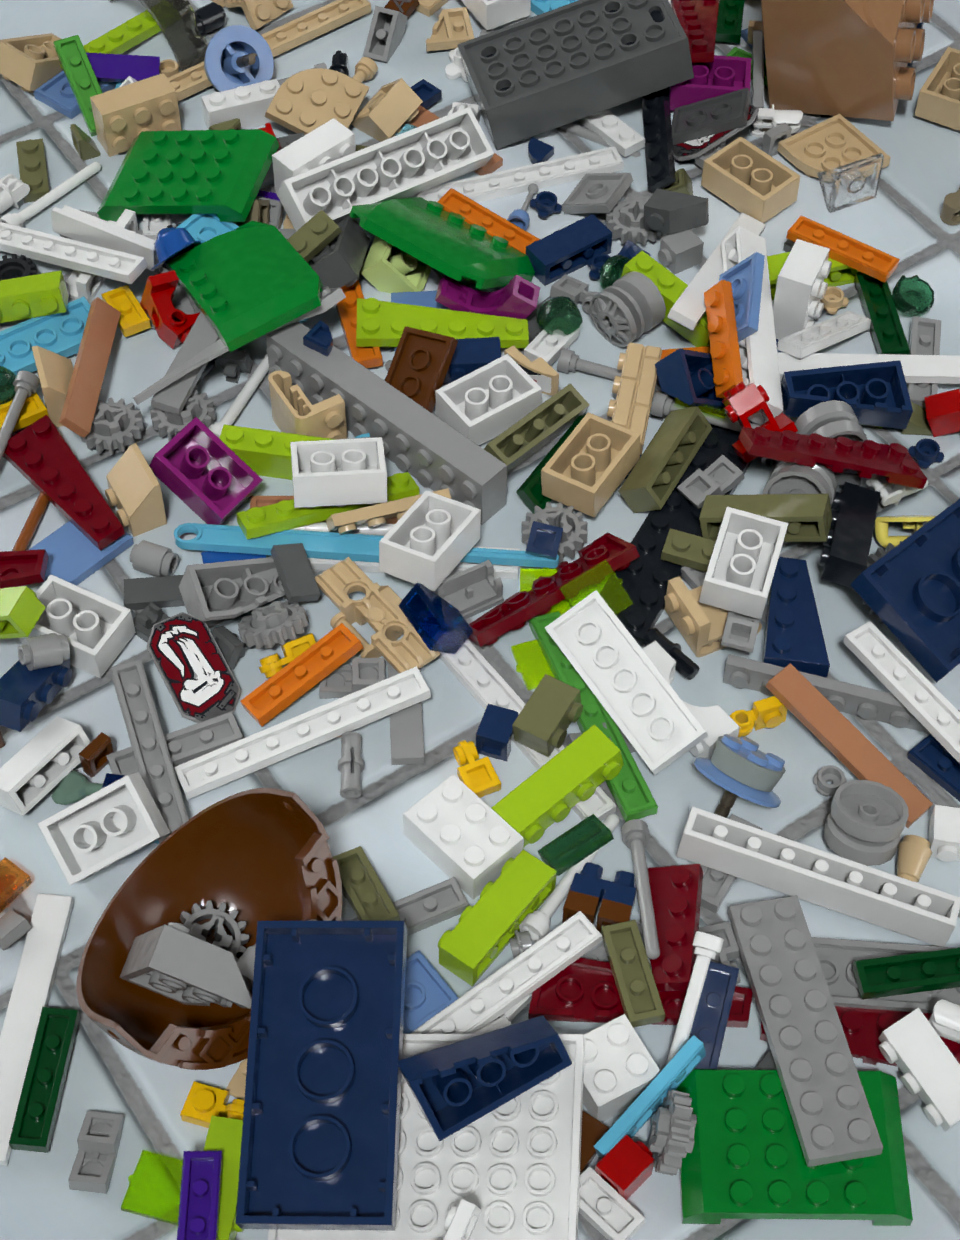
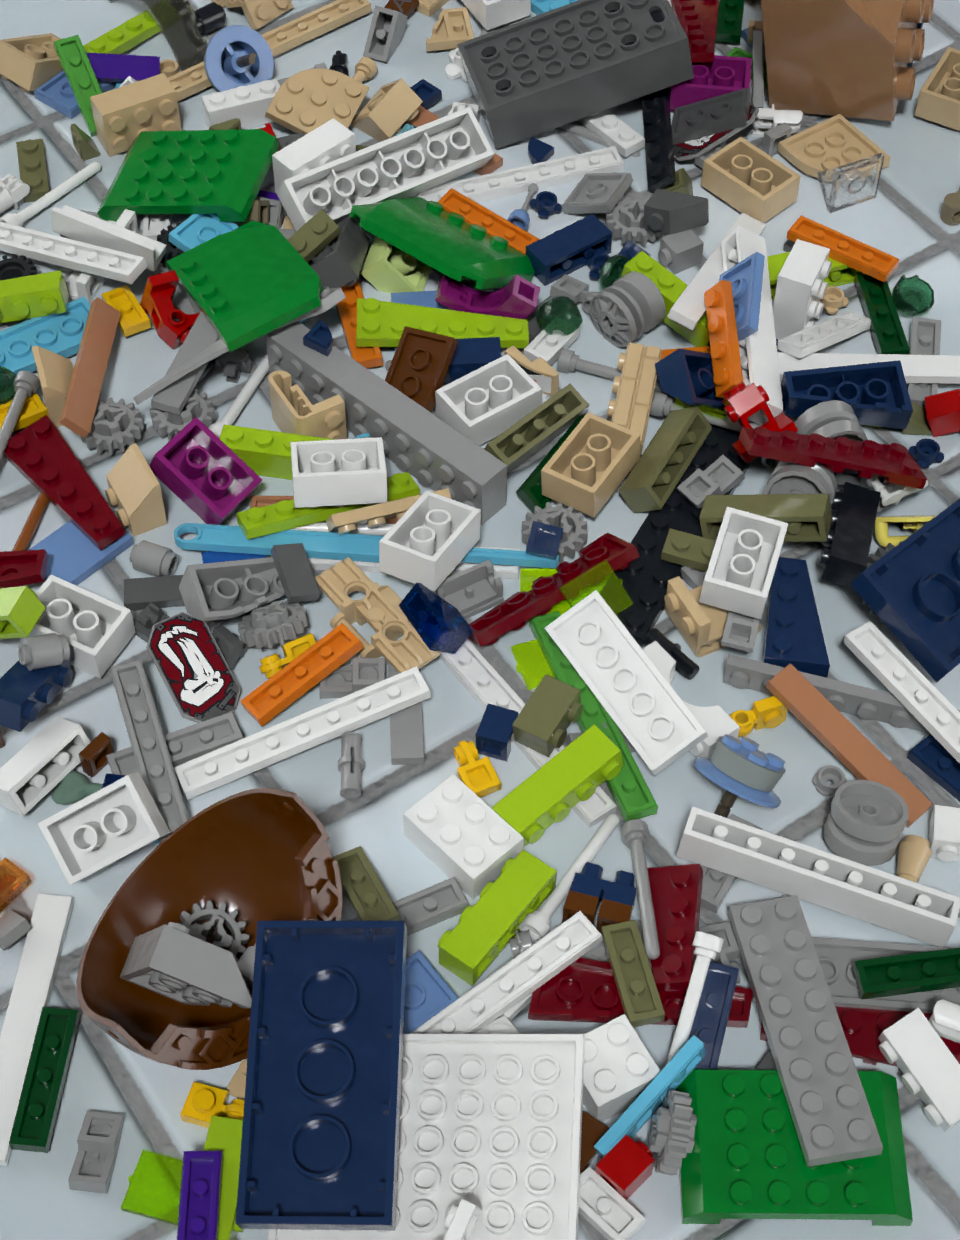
blue piece [151,227,202,271] -> none
dark blue wedge [396,1015,572,1141] -> none
clear green tile [538,814,614,876] -> none

